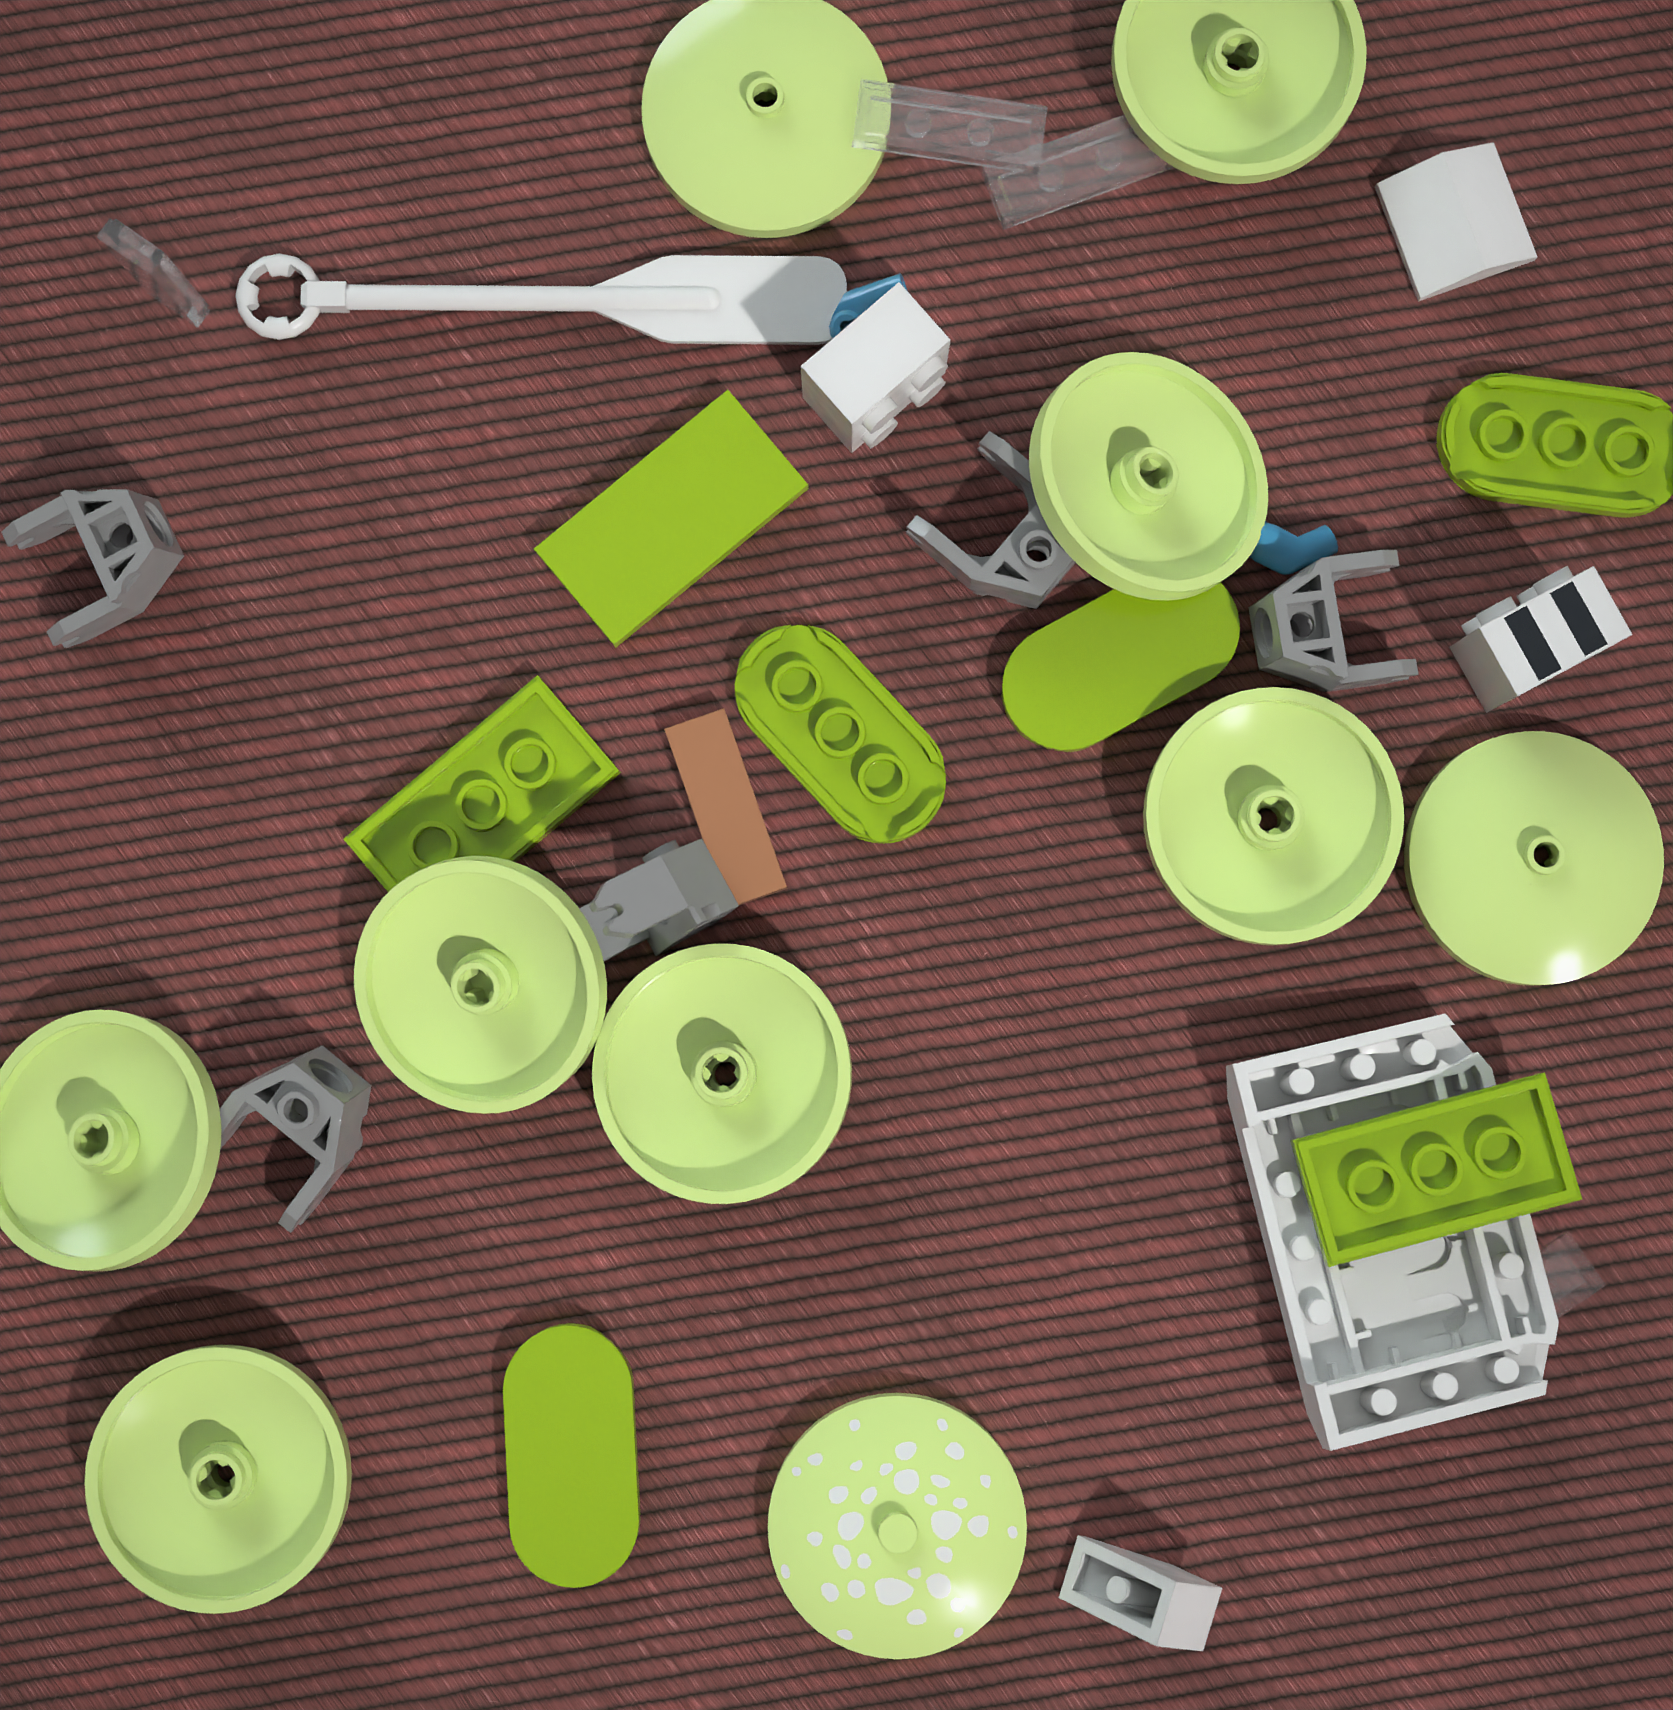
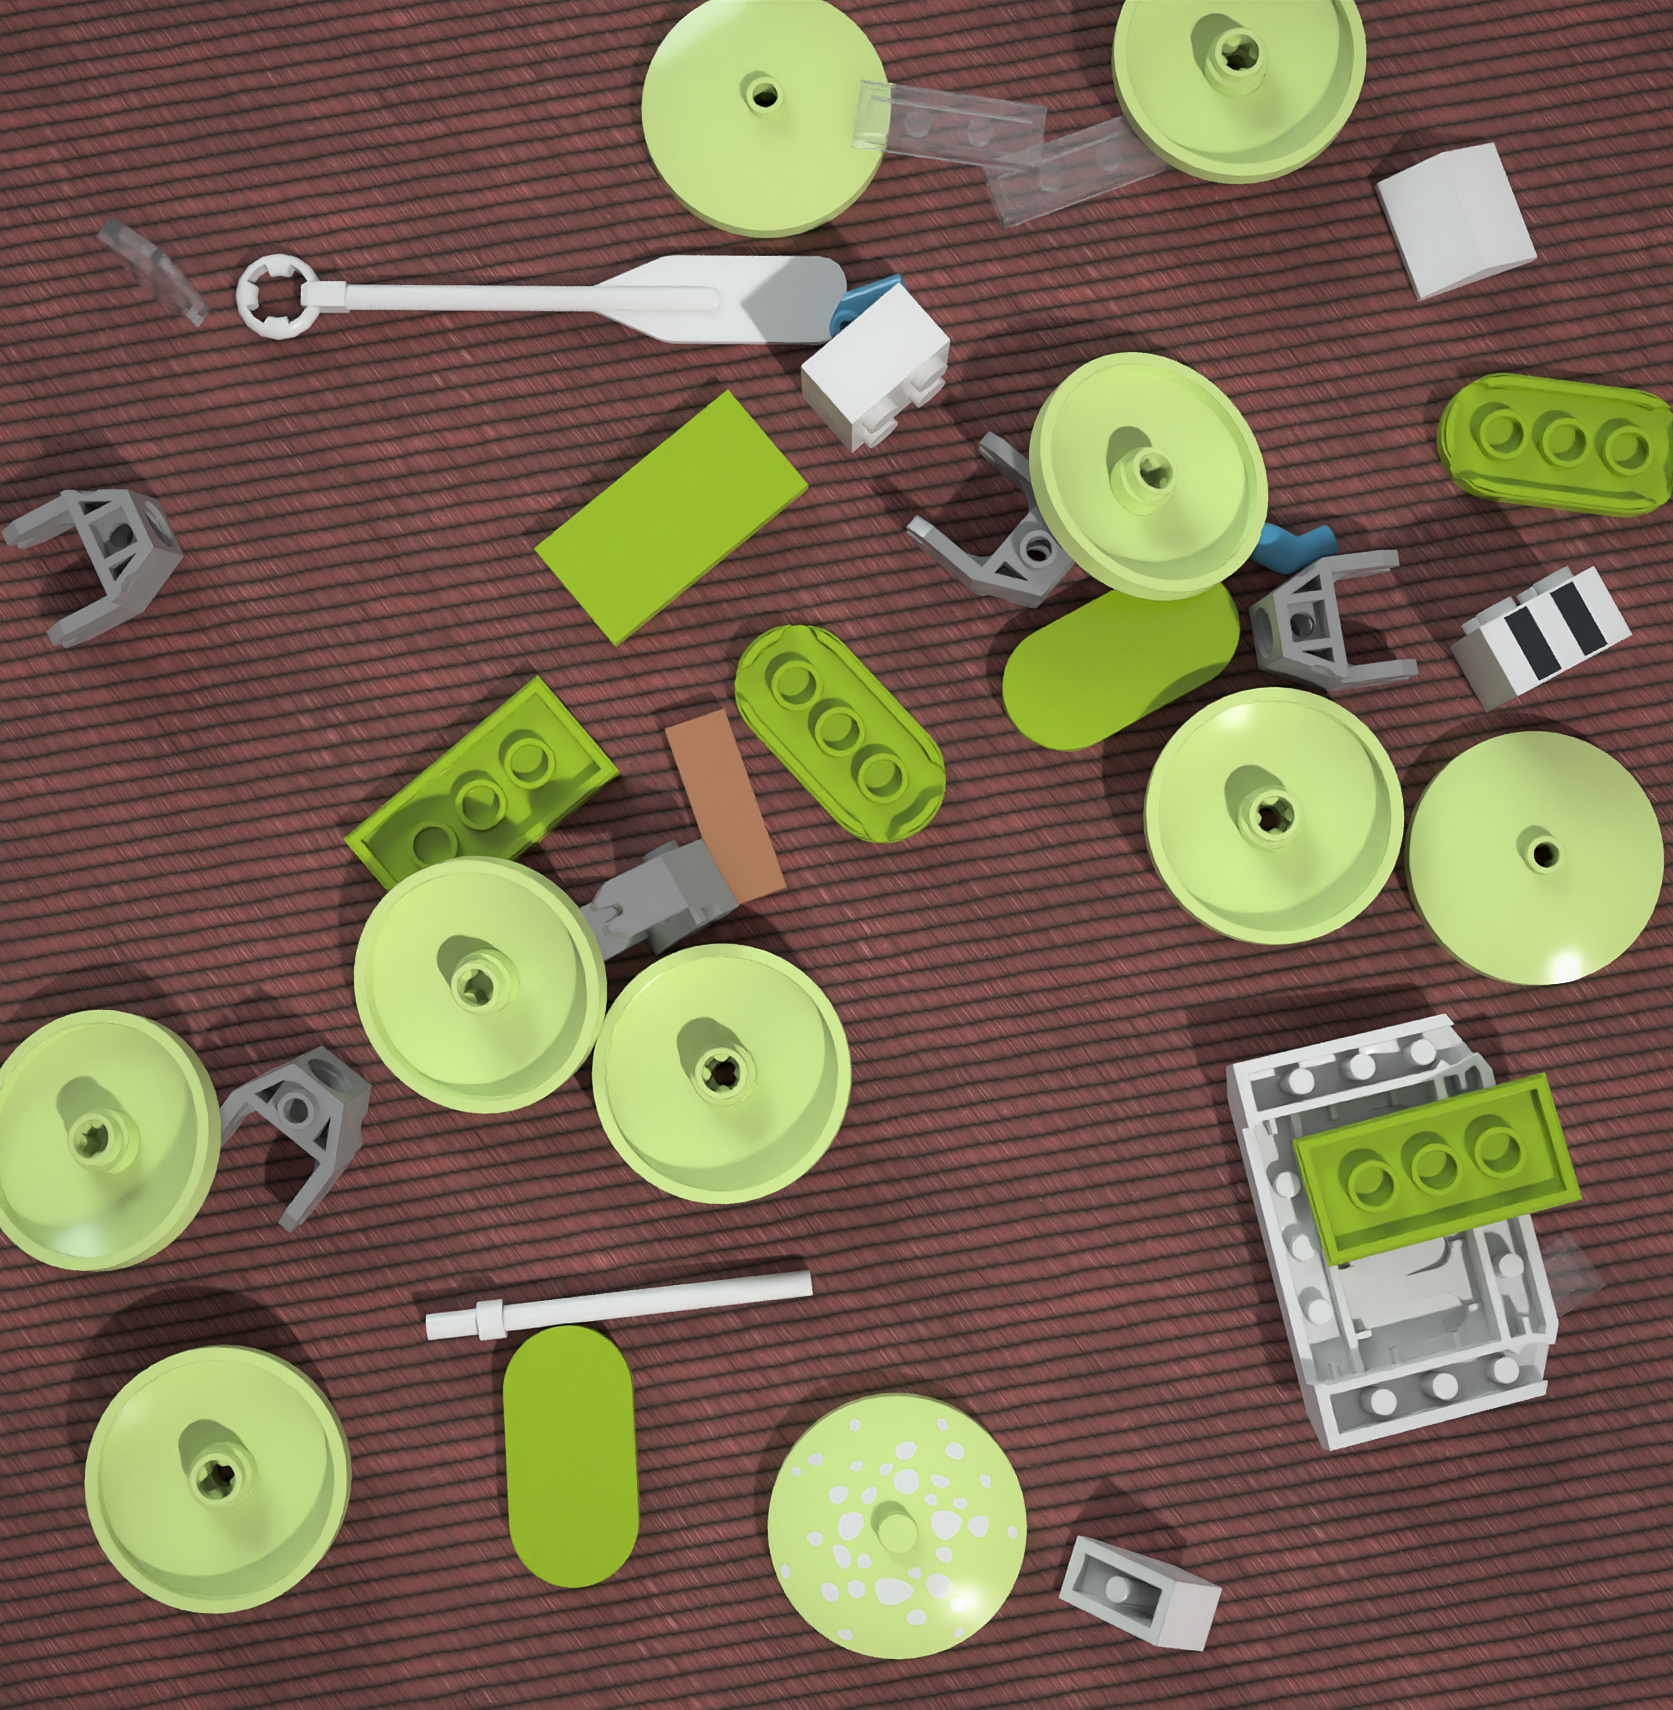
none -> white bar [426,1270,813,1341]

